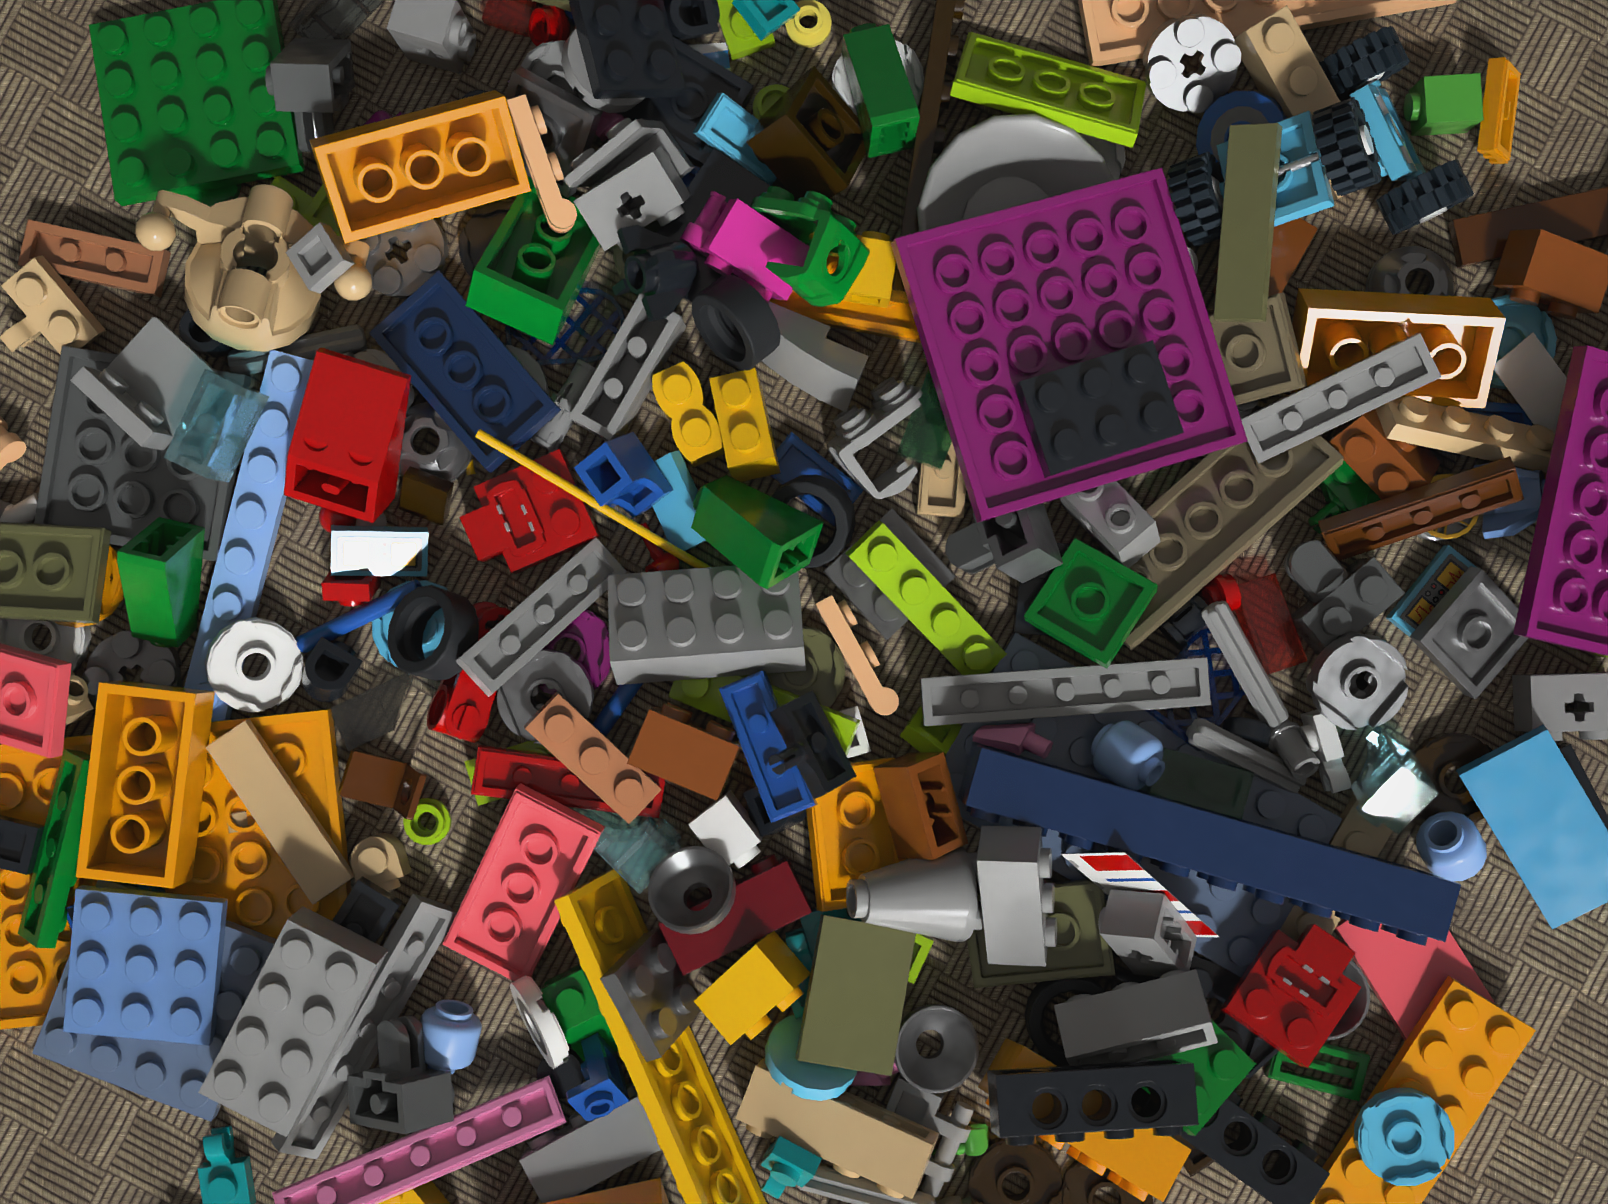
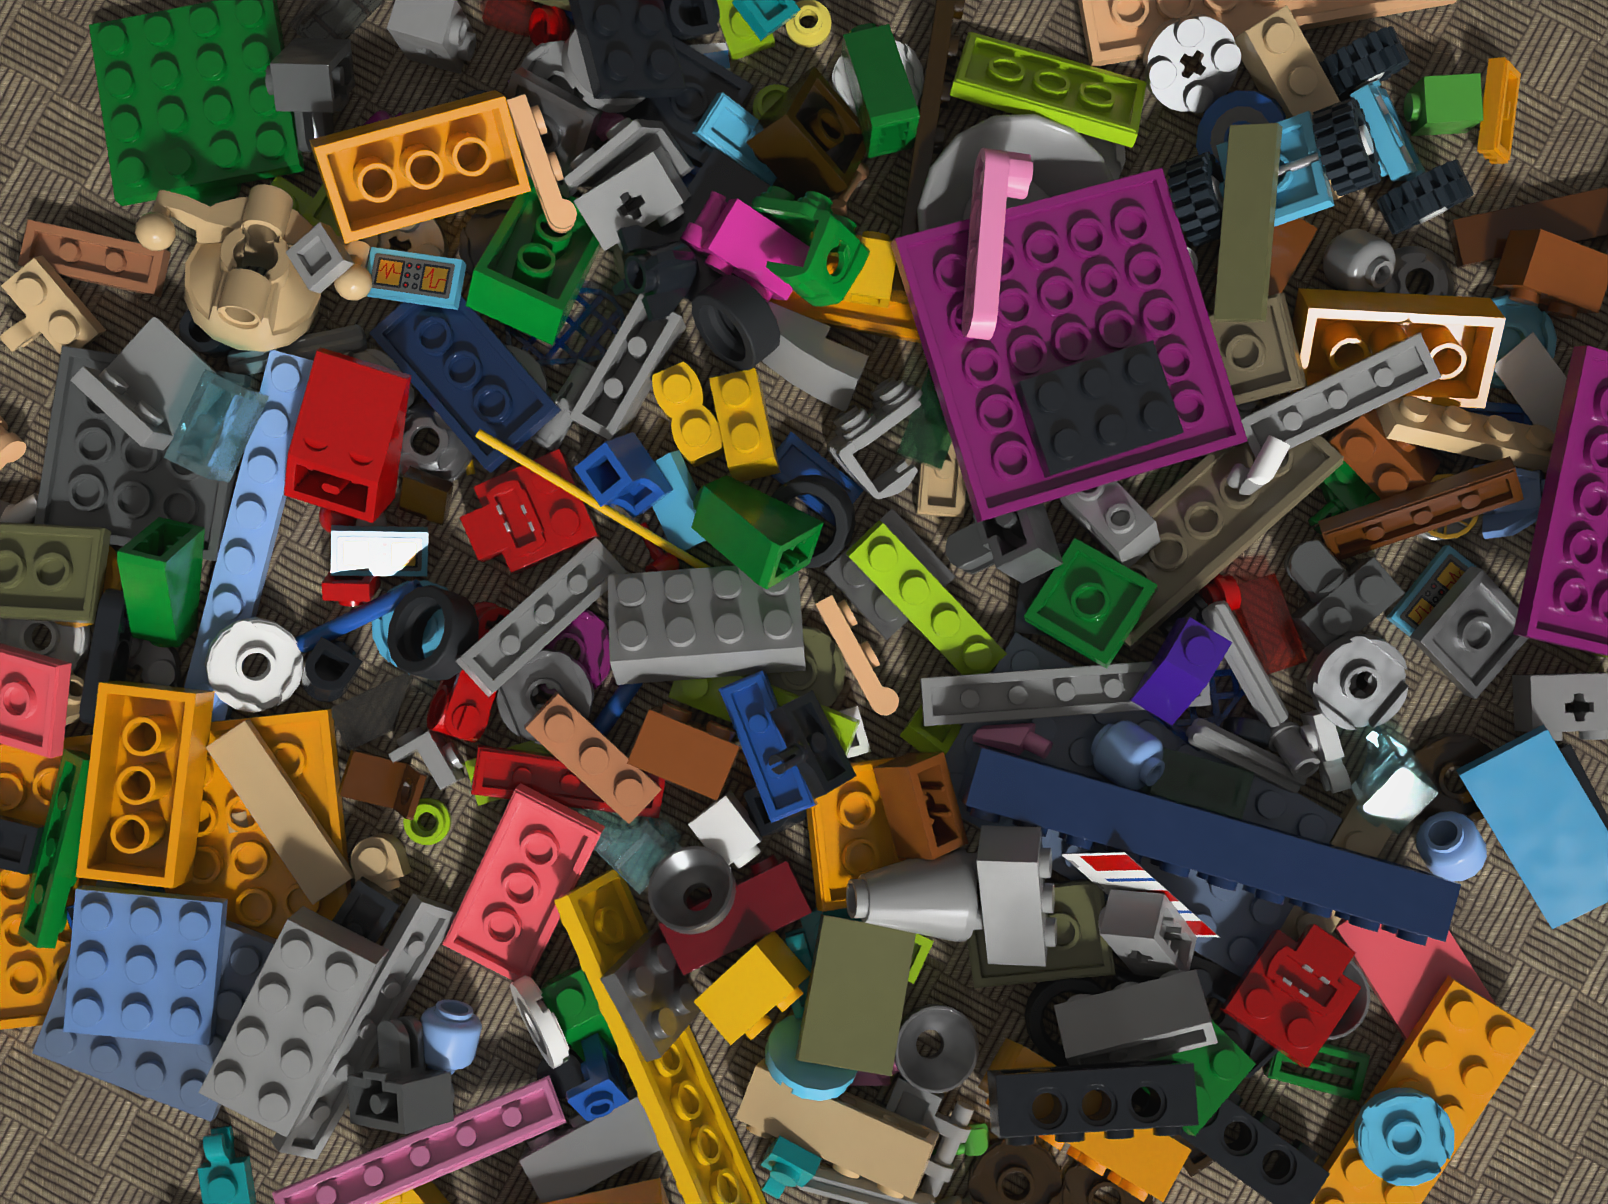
none -> black beam [79,588,133,725]
none -> tile [367,247,467,310]
none -> light grey bracket [388,726,465,790]
none -> medium nougat hinge [831,162,869,216]
none -> bright pink beam [962,148,1033,340]
none -> dark purple slope [1130,617,1232,725]
none -> white arm [1226,435,1290,495]
none -> light grey head [1323,228,1396,292]

